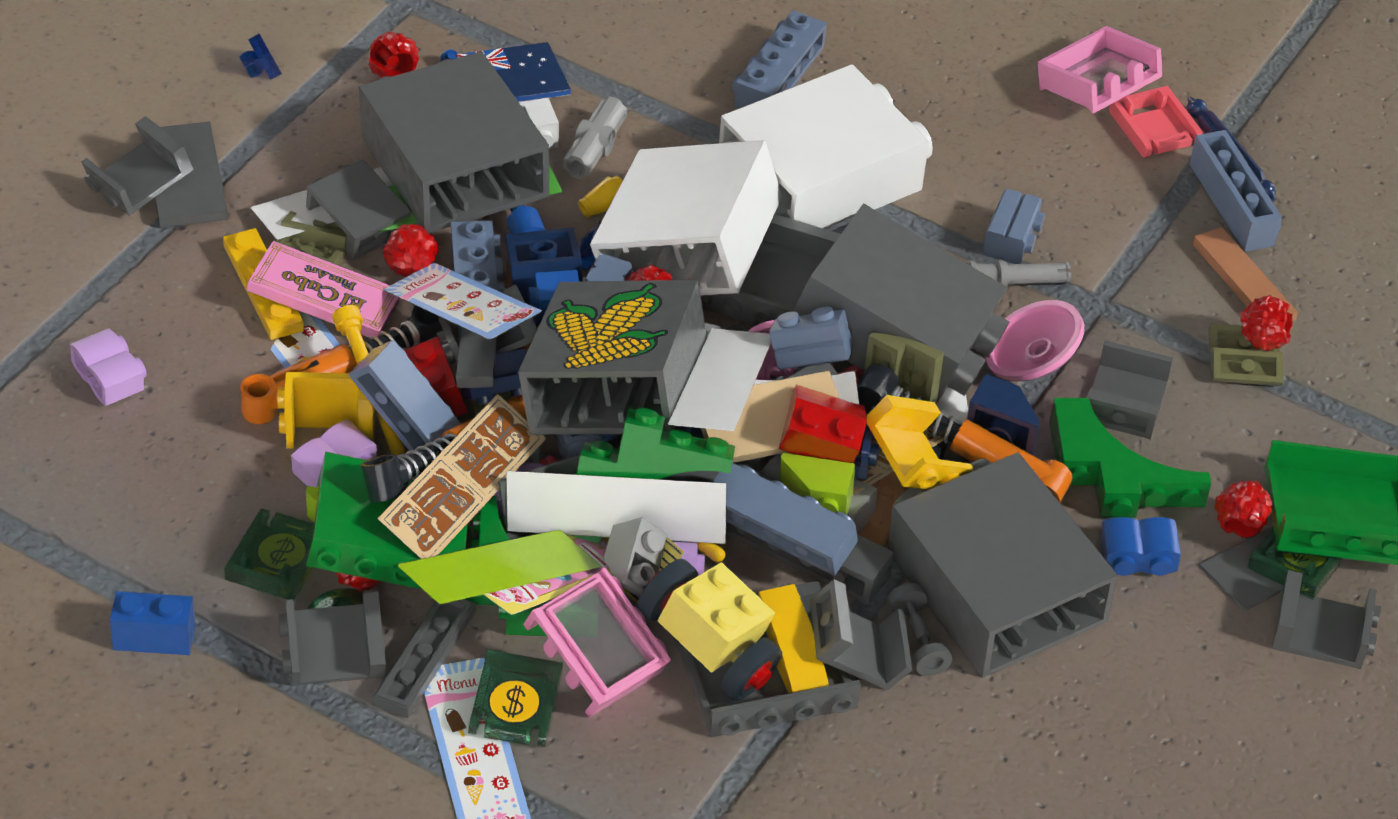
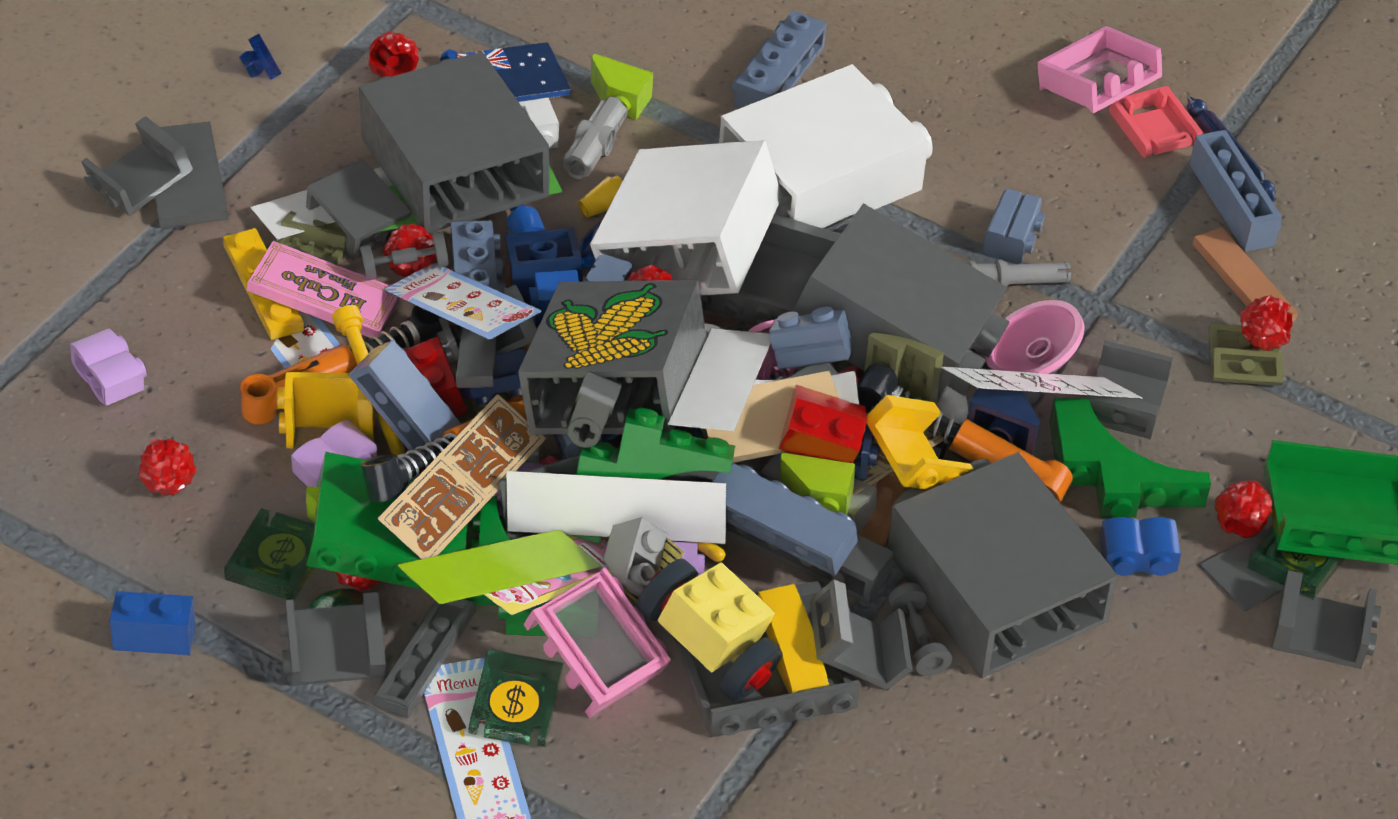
none -> red piece [138,439,197,496]
none -> dark grey wheel [360,231,449,281]
none -> dark grey piece [568,372,622,448]
none -> lime slope [591,53,653,120]
none -> white sticker [942,367,1142,398]

